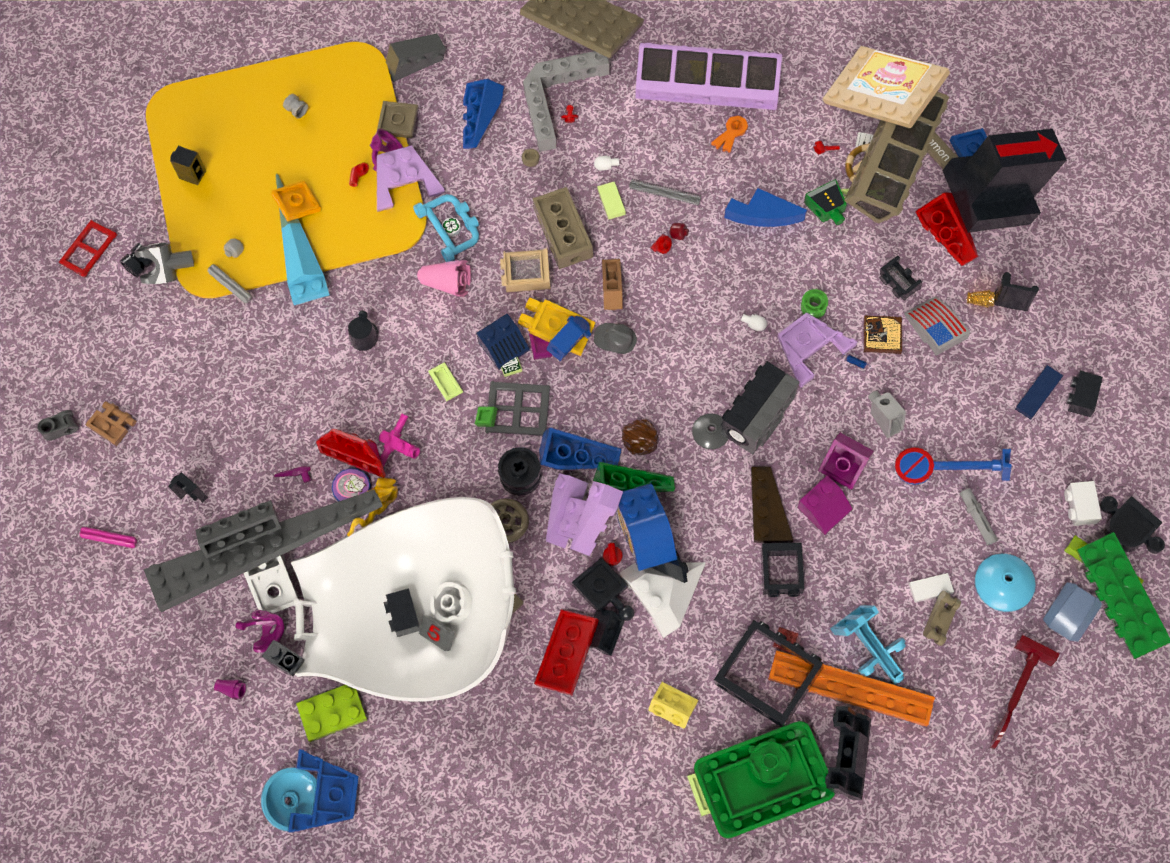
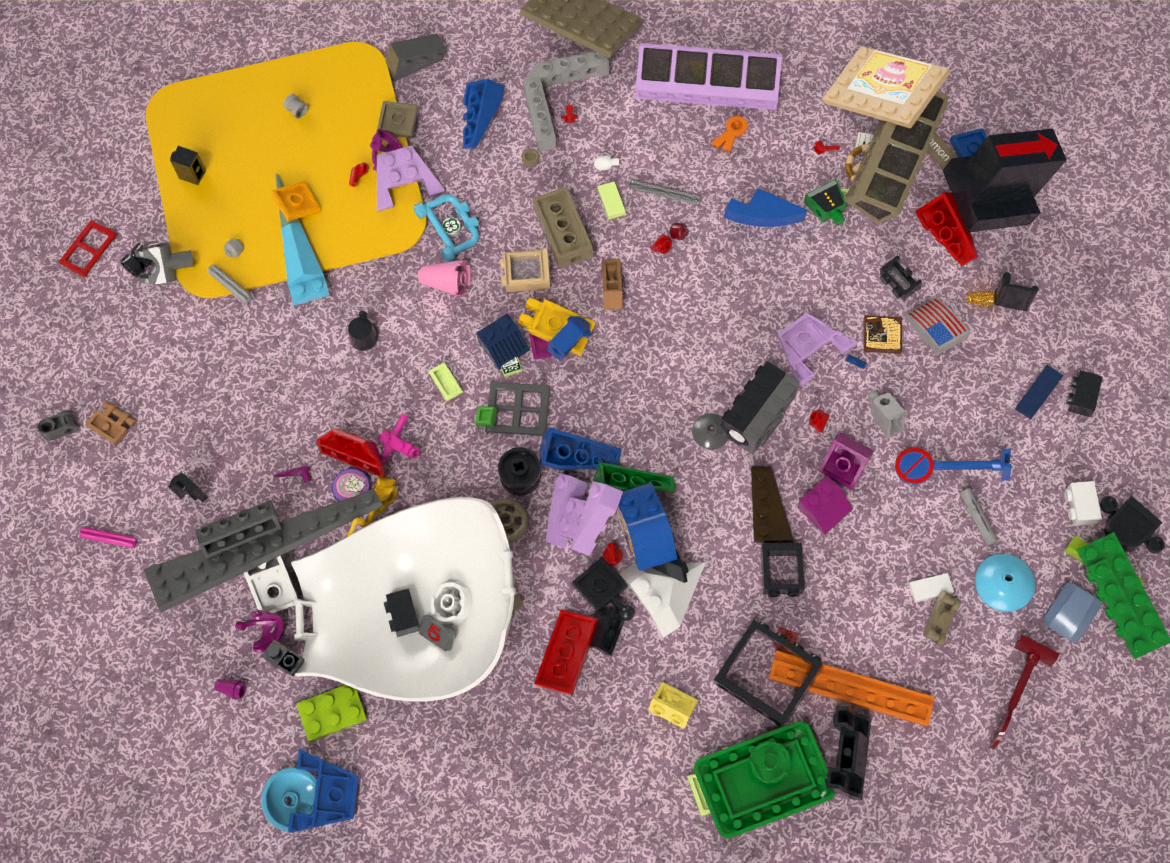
dark grey piece [594,323,637,354] -> none
reddish brown hair [621,419,658,455] -> none
white cylinder [741,314,767,331] -> none
bright green wheel [801,289,828,319] -> none
medium azure piece [830,605,906,684] -> none
none -> red plate [809,410,830,433]

